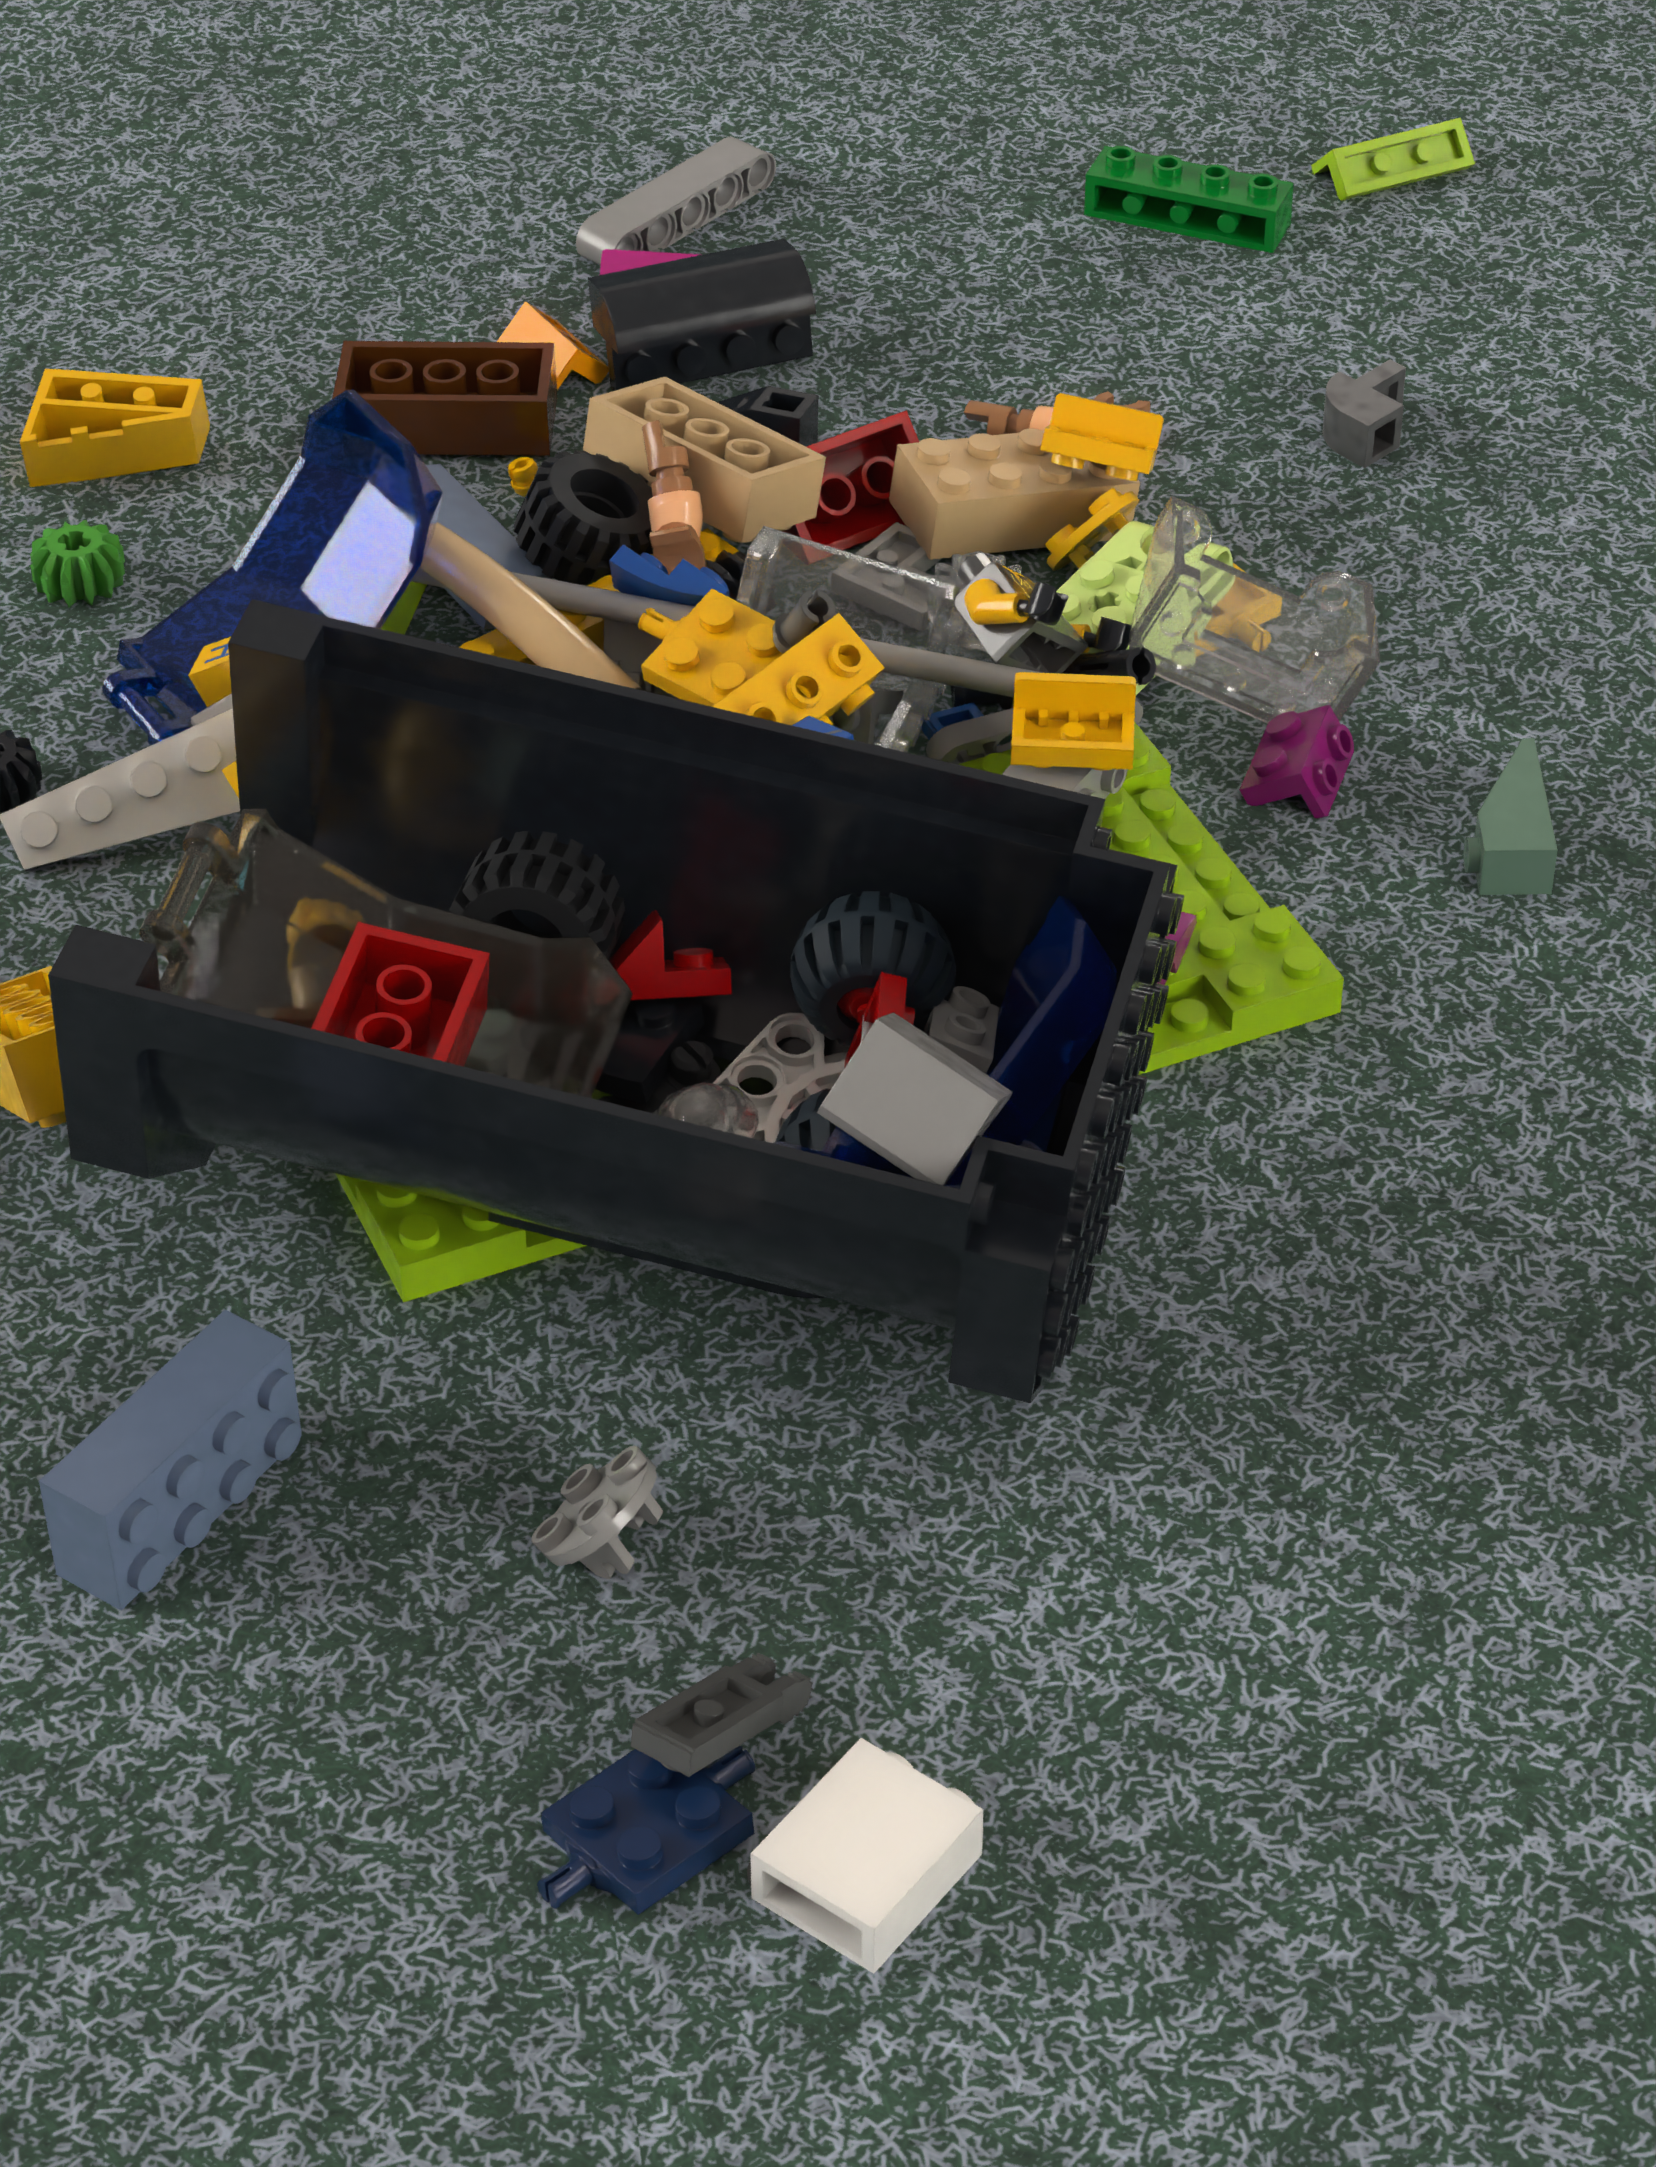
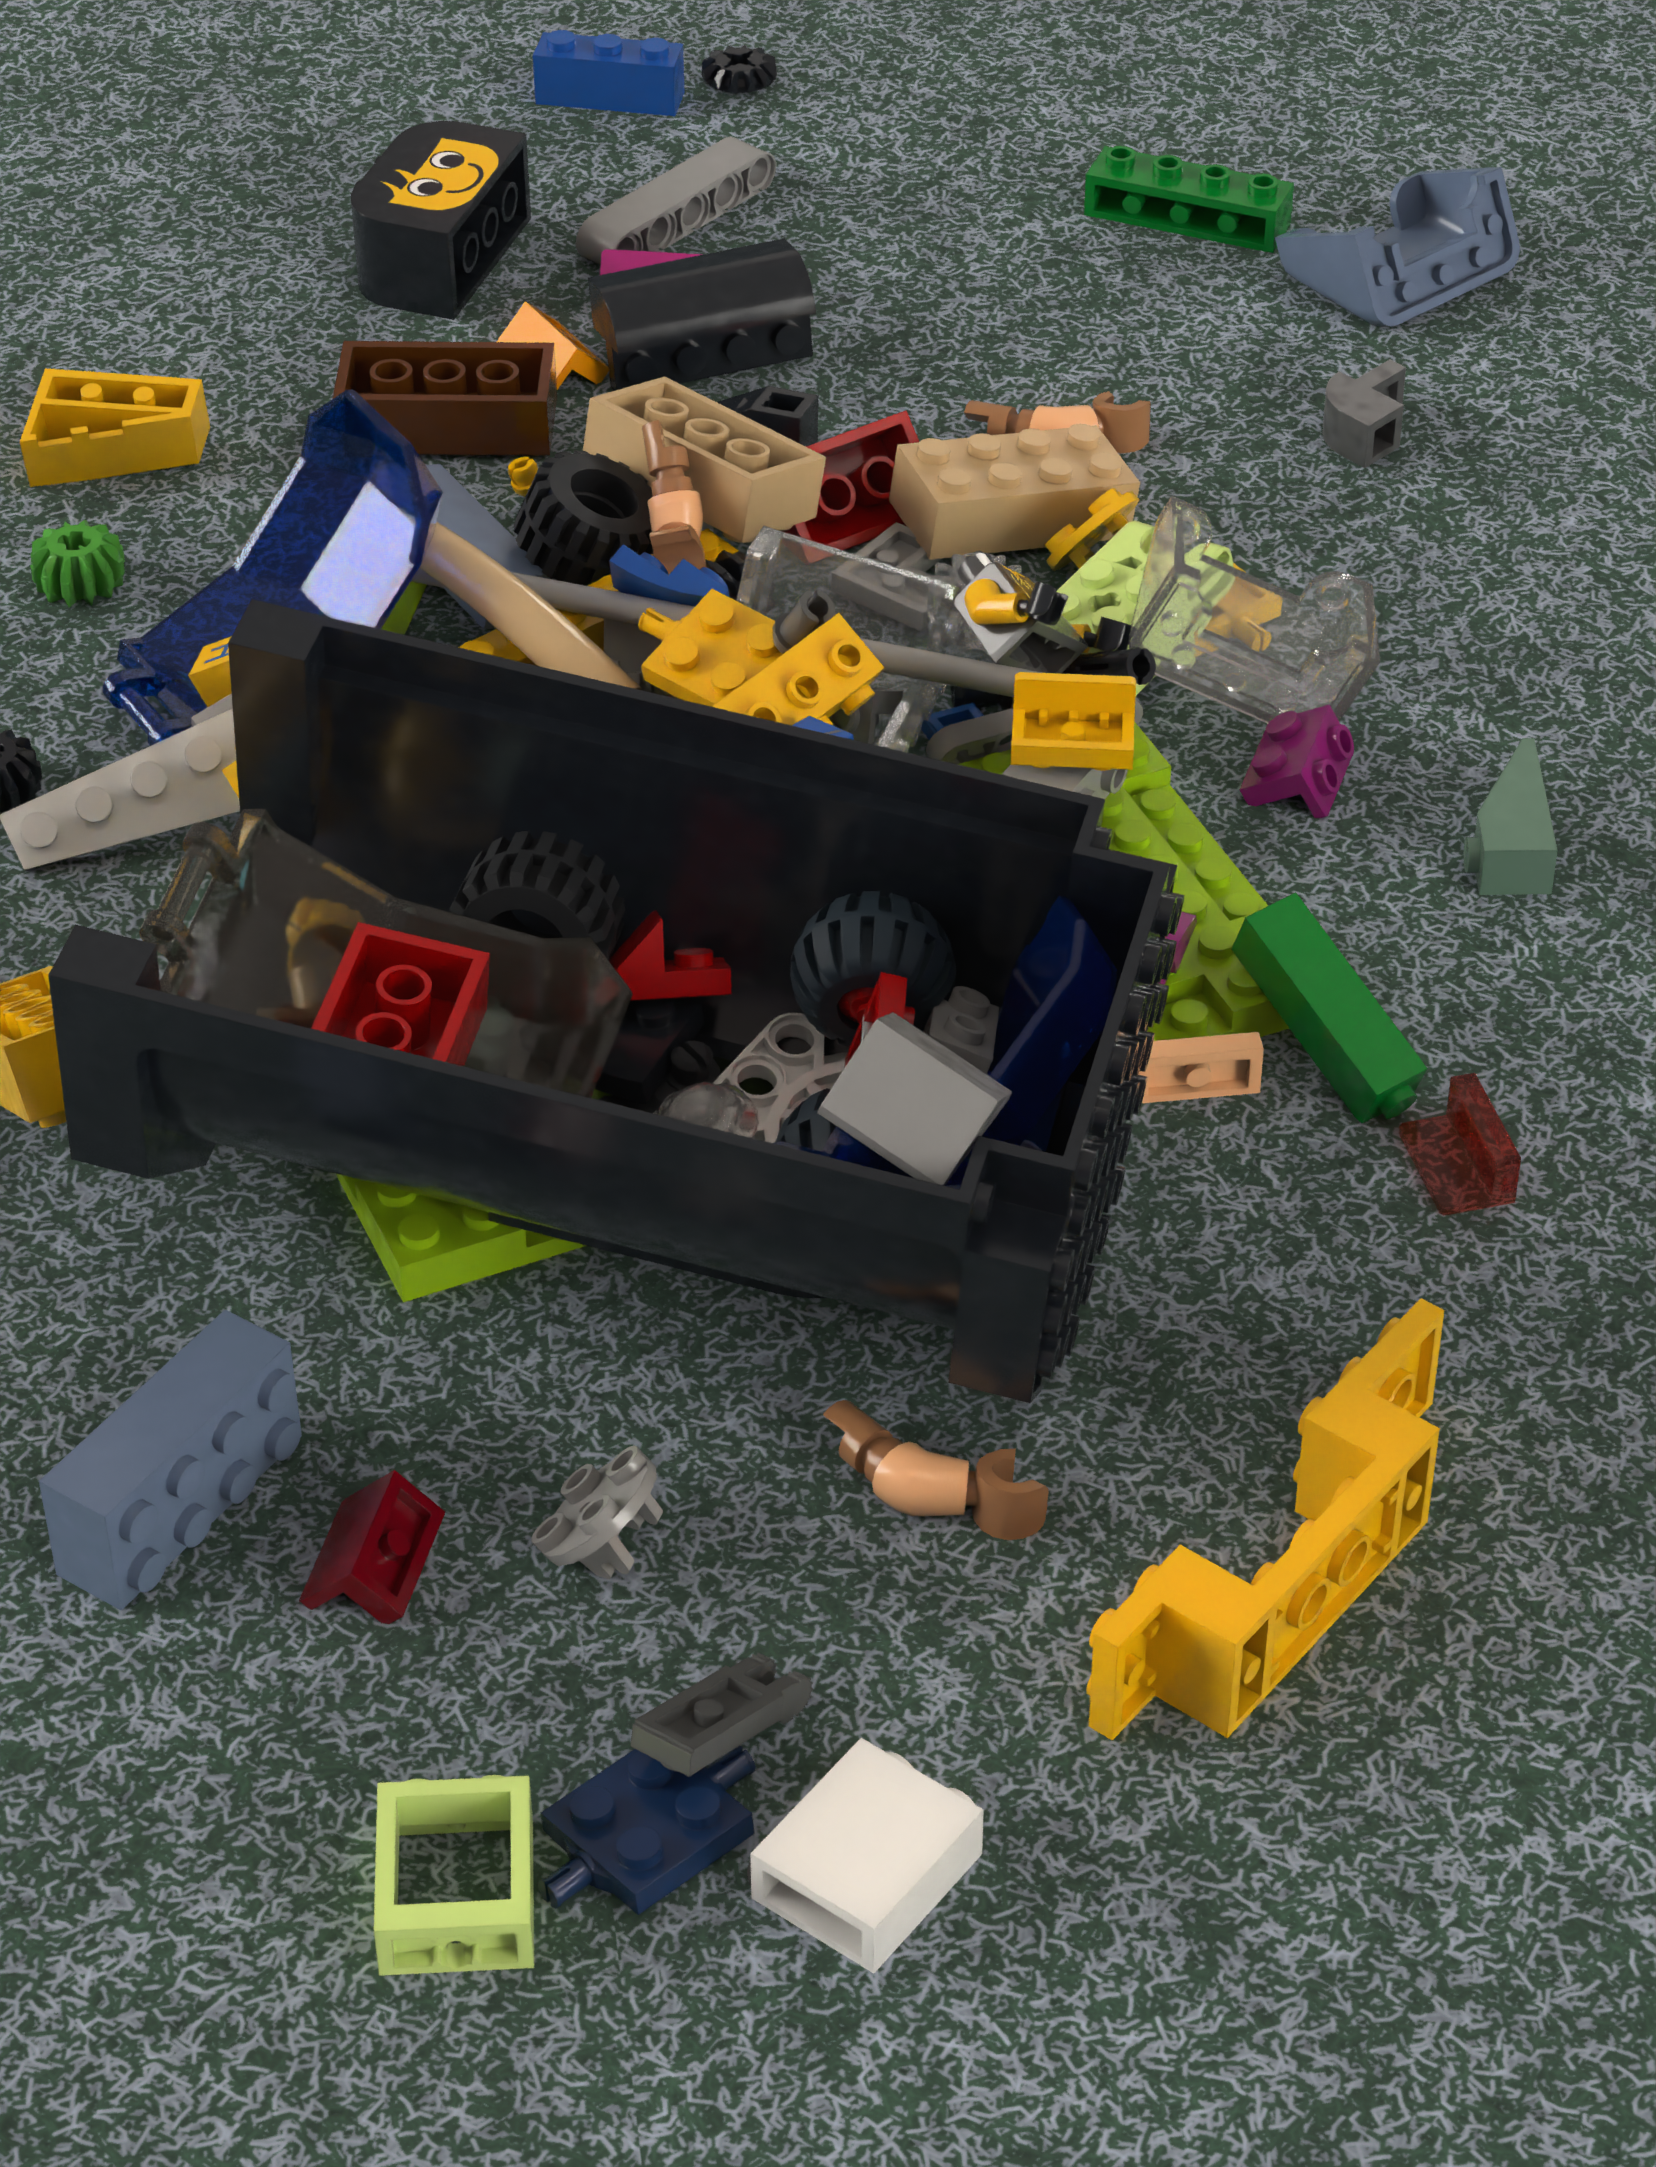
yellow bracket [1040,393,1164,481] -> none
lime panel [1311,117,1475,201] -> none
none -> dark red panel [299,1470,446,1624]
none -> black brick [351,121,531,320]
none -> yellowish green window [374,1775,534,1976]
none -> blue brick [533,30,685,116]
none -> black gear [702,45,777,93]
none -> piece [823,1400,1049,1540]
none -> yellow bracket [1086,1298,1444,1741]
none -> light nougat plate [1138,1032,1264,1103]
none -> green brick [1231,892,1428,1123]
none -> sand blue windscreen [1275,167,1520,326]
none -> clear red panel [1399,1073,1521,1215]

